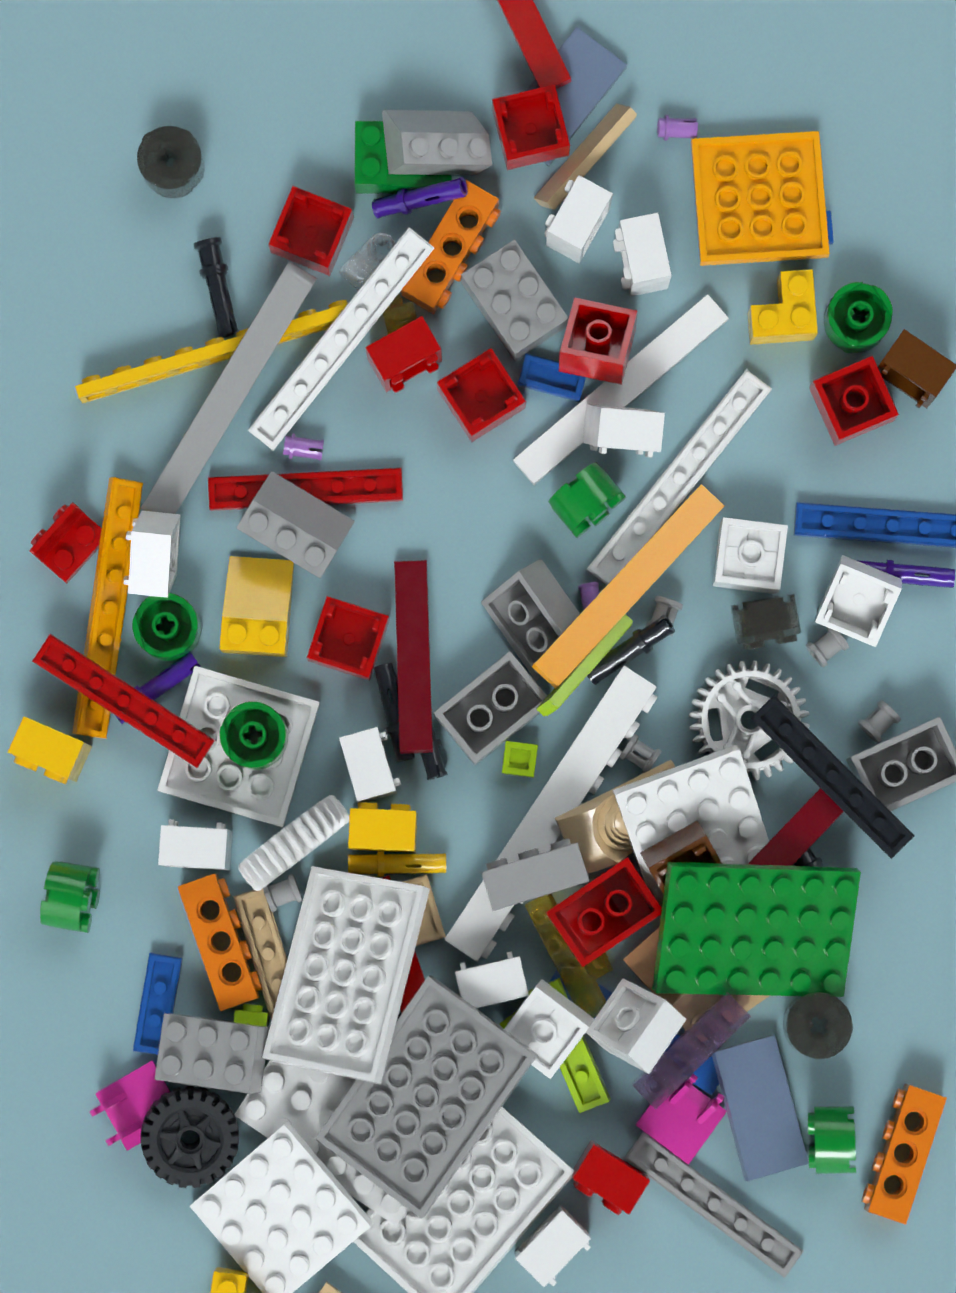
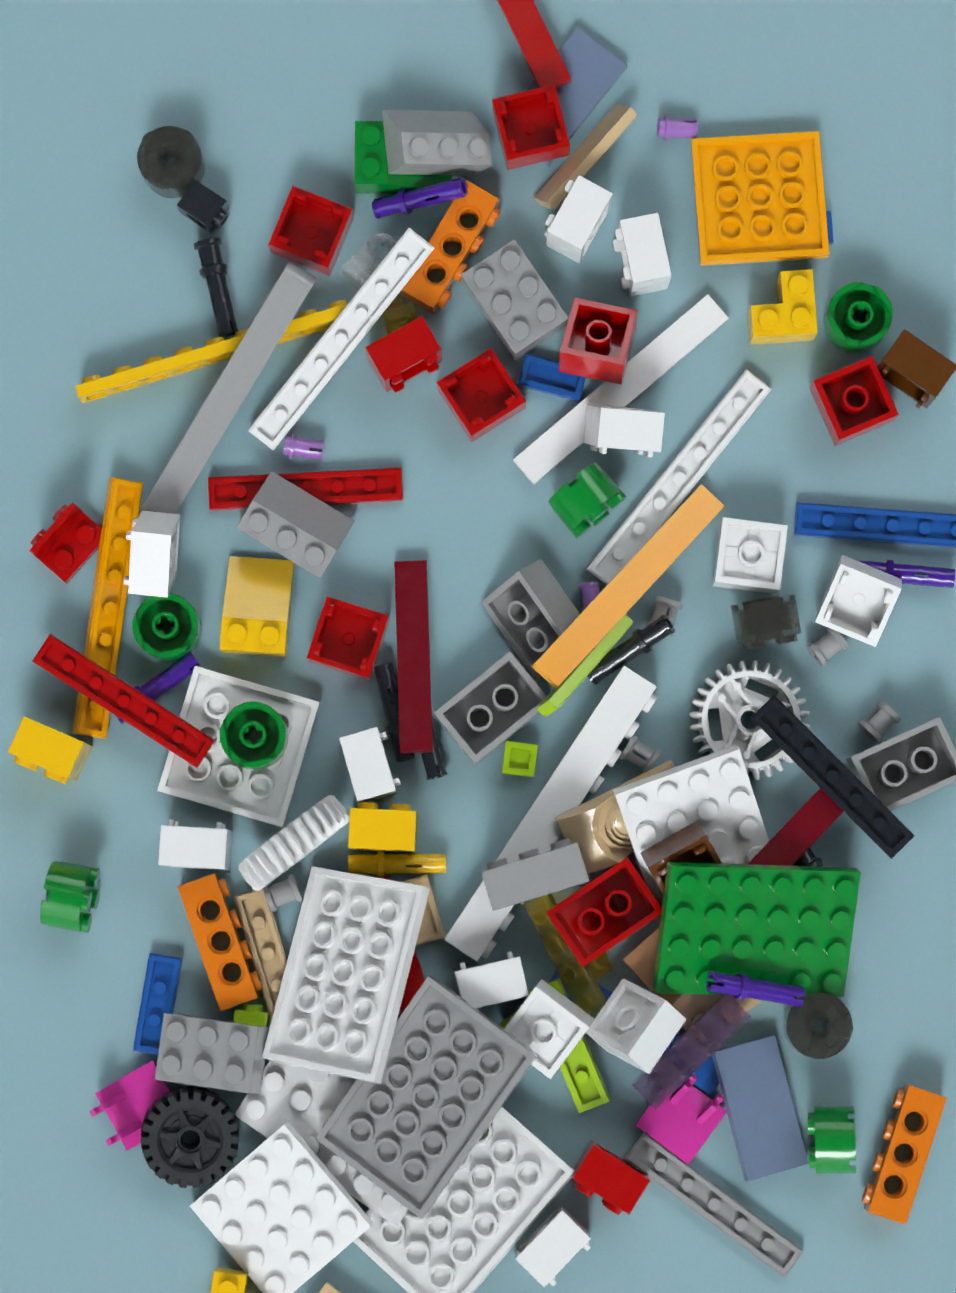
none -> black brick [177,179,230,234]
none -> dark purple pin [706,971,805,1007]

